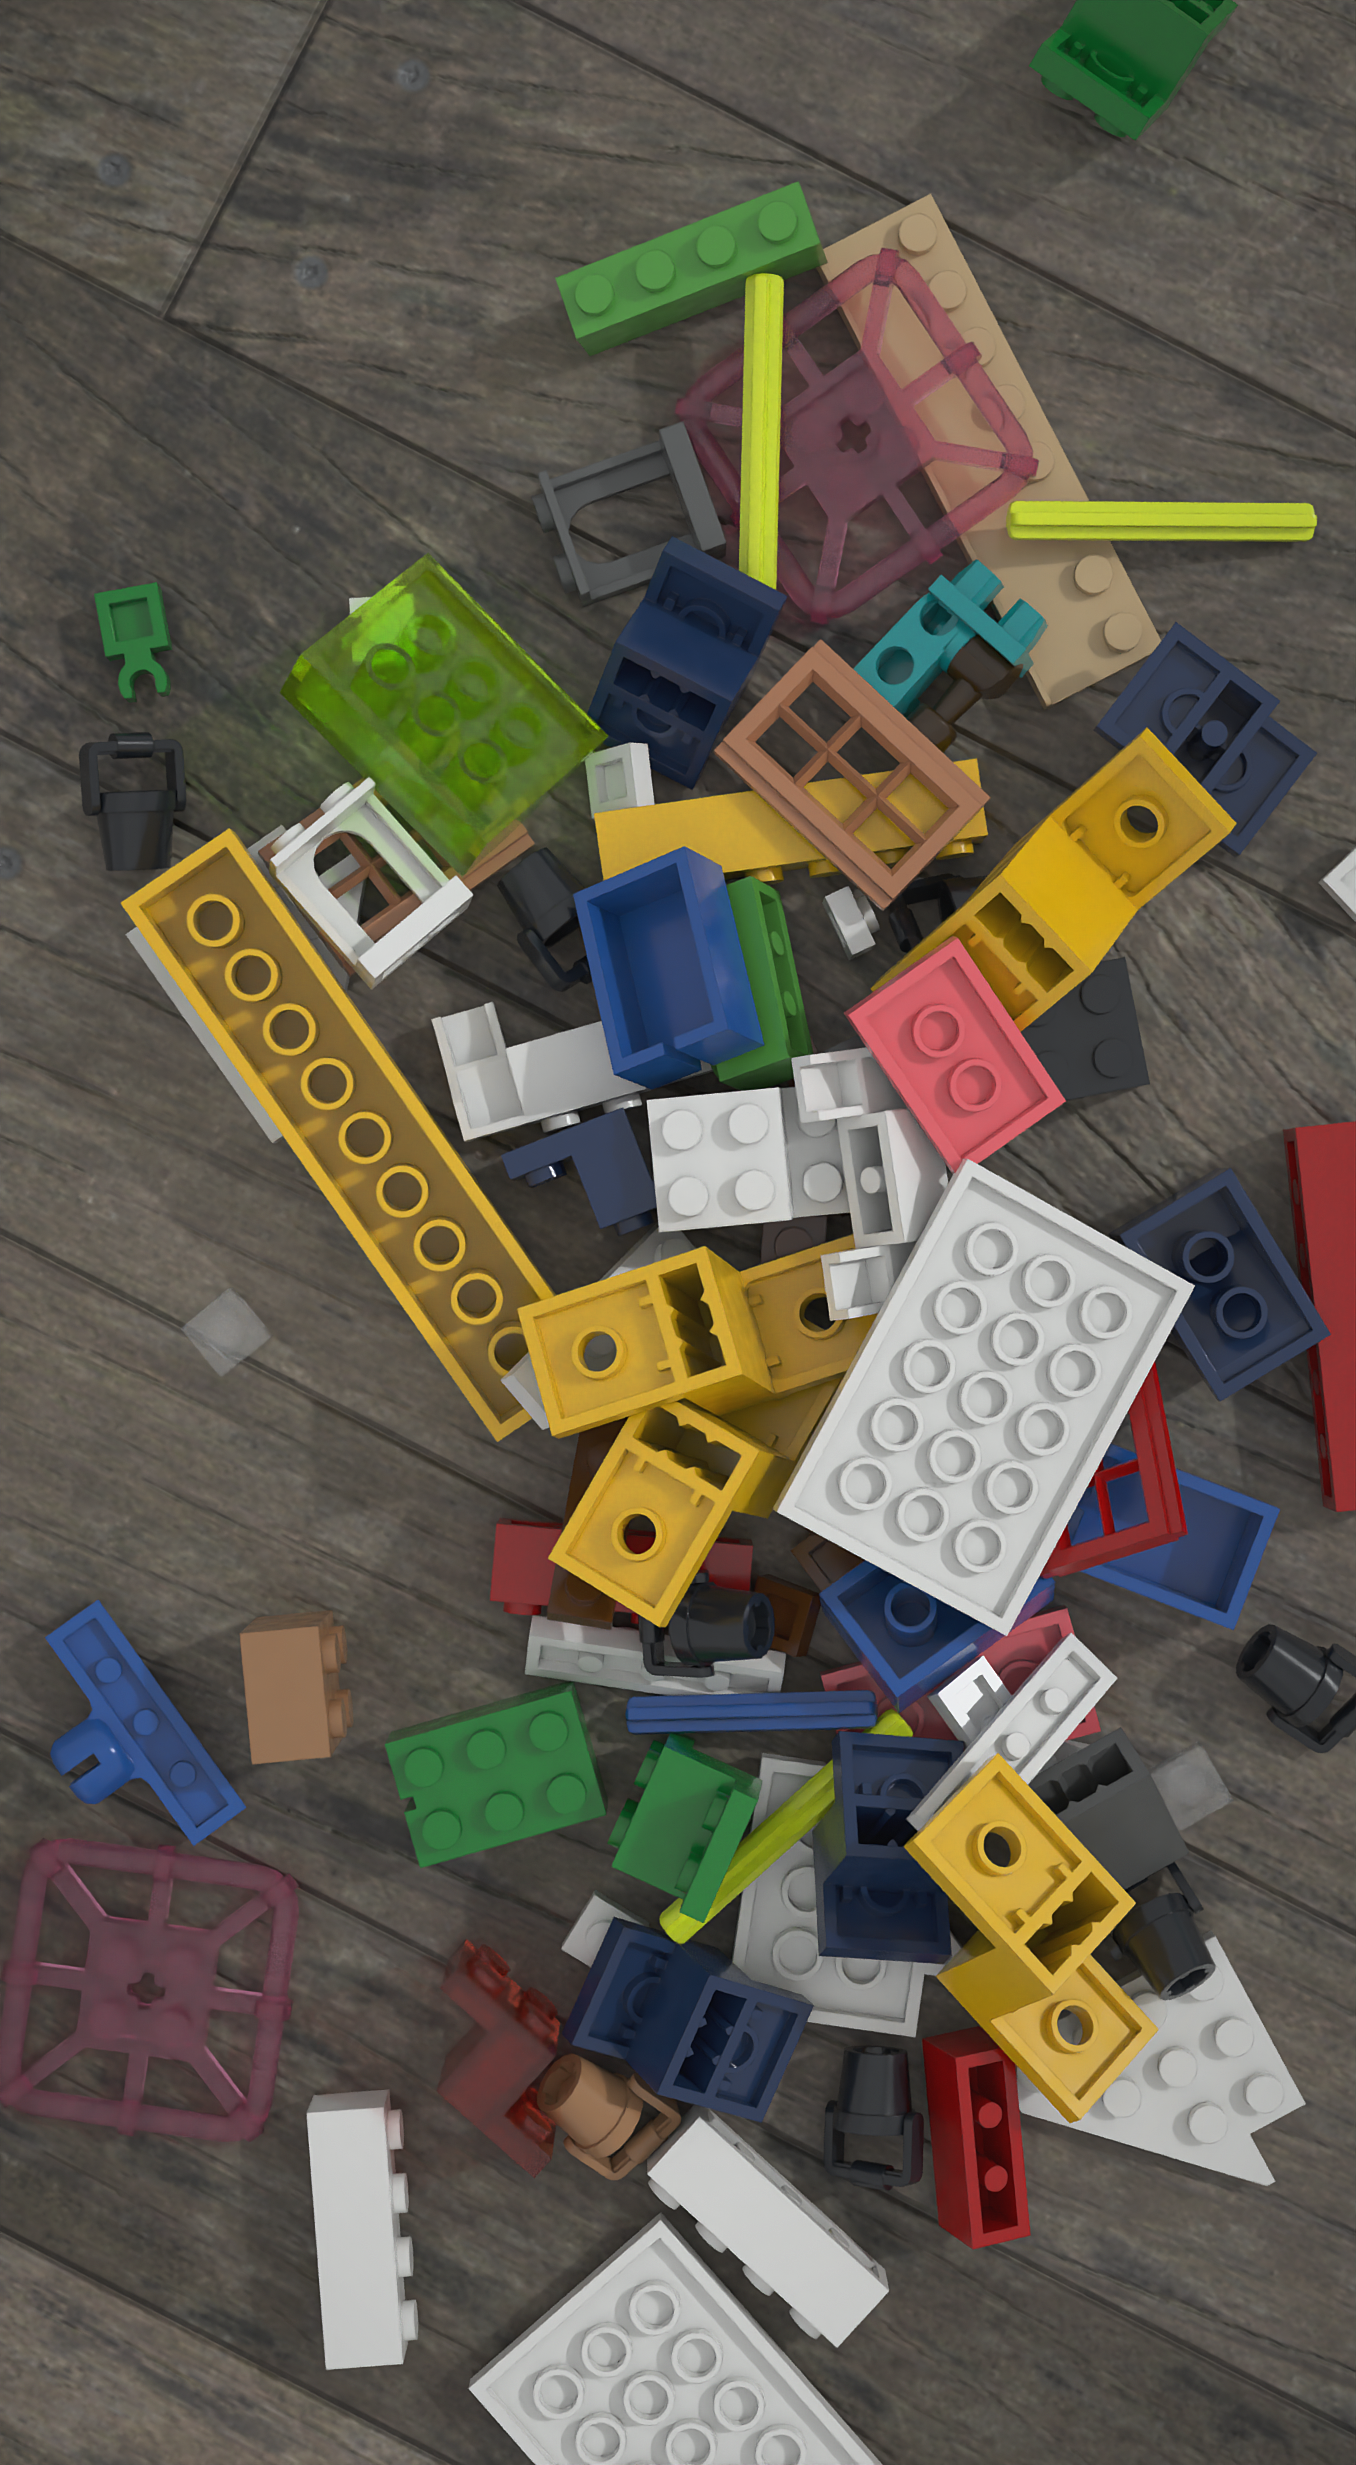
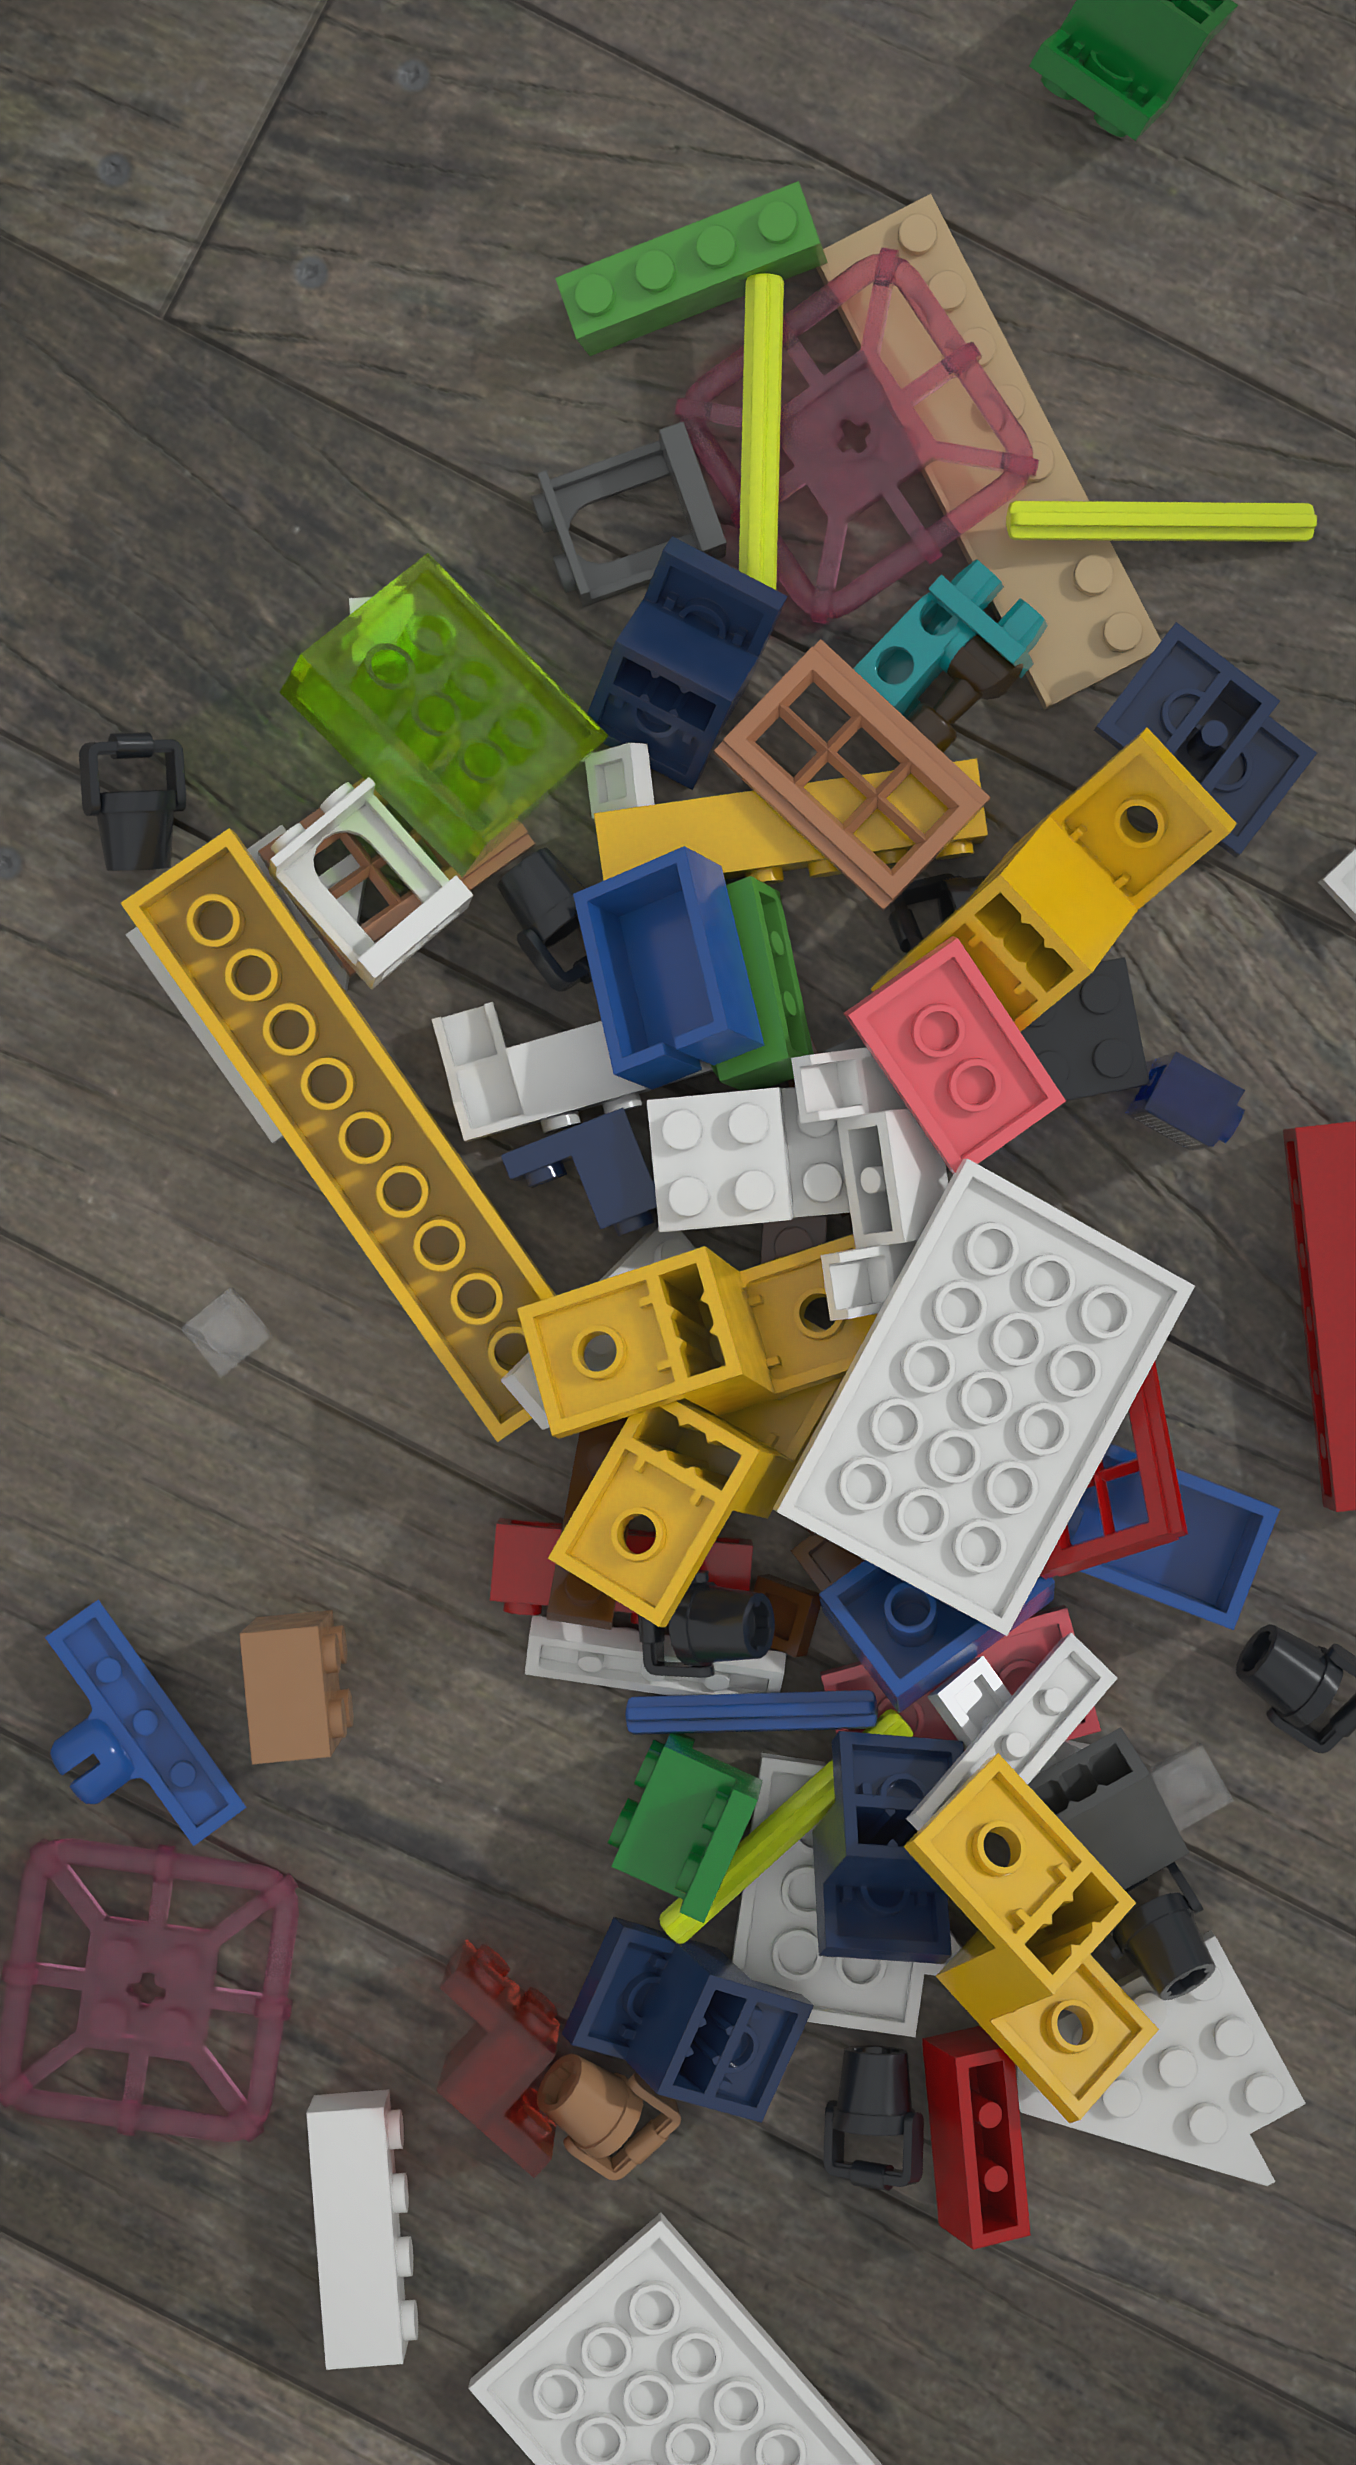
green plate [94,582,172,703] -> none
green piece [385,1681,608,1868] -> none
white plate [561,1890,649,1967] -> none
white brick [647,2104,889,2348] -> none
white plate [822,886,880,960] -> none
dark blue slope [1109,1168,1331,1402] -> none
none -> clear blue brick [1125,1051,1245,1151]

